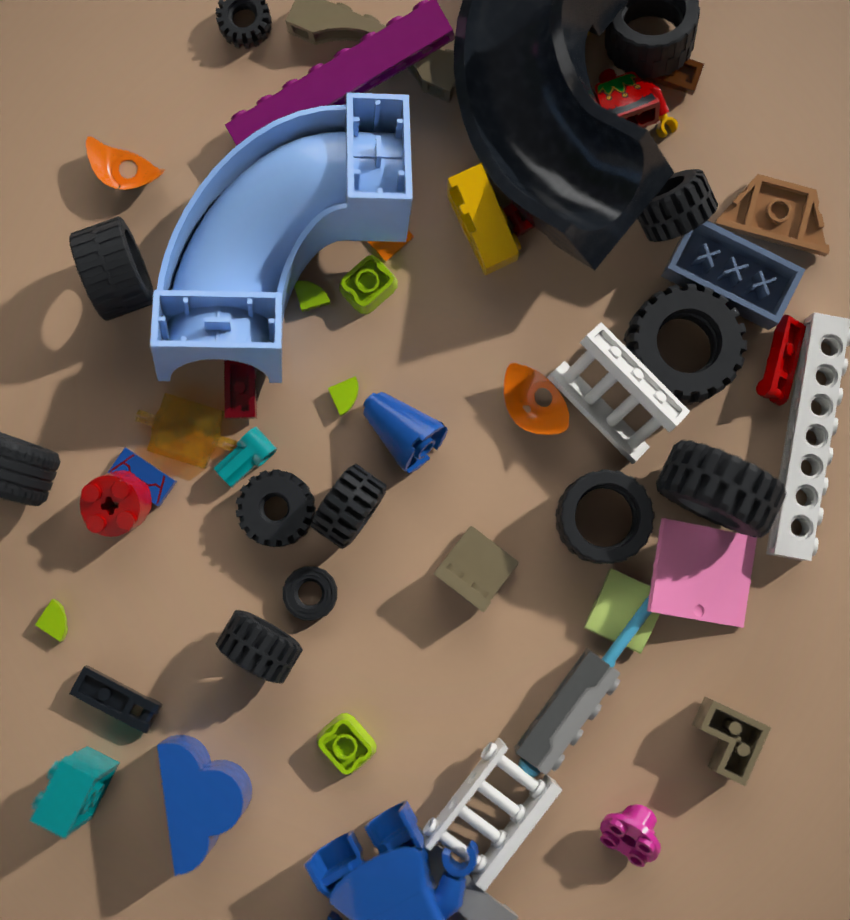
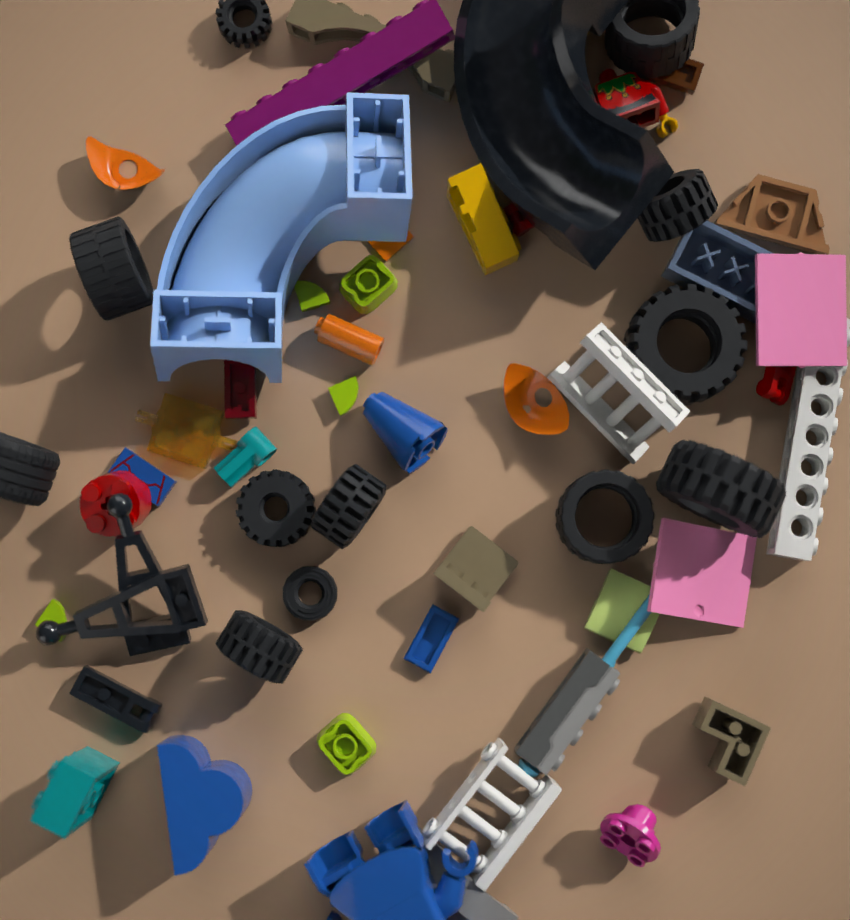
none -> black plate [36,564,208,645]
none -> black plate [107,493,191,656]
none -> orange brick [314,314,385,366]
none -> blue tile [403,604,460,673]
none -> bright pink piece [755,252,847,368]

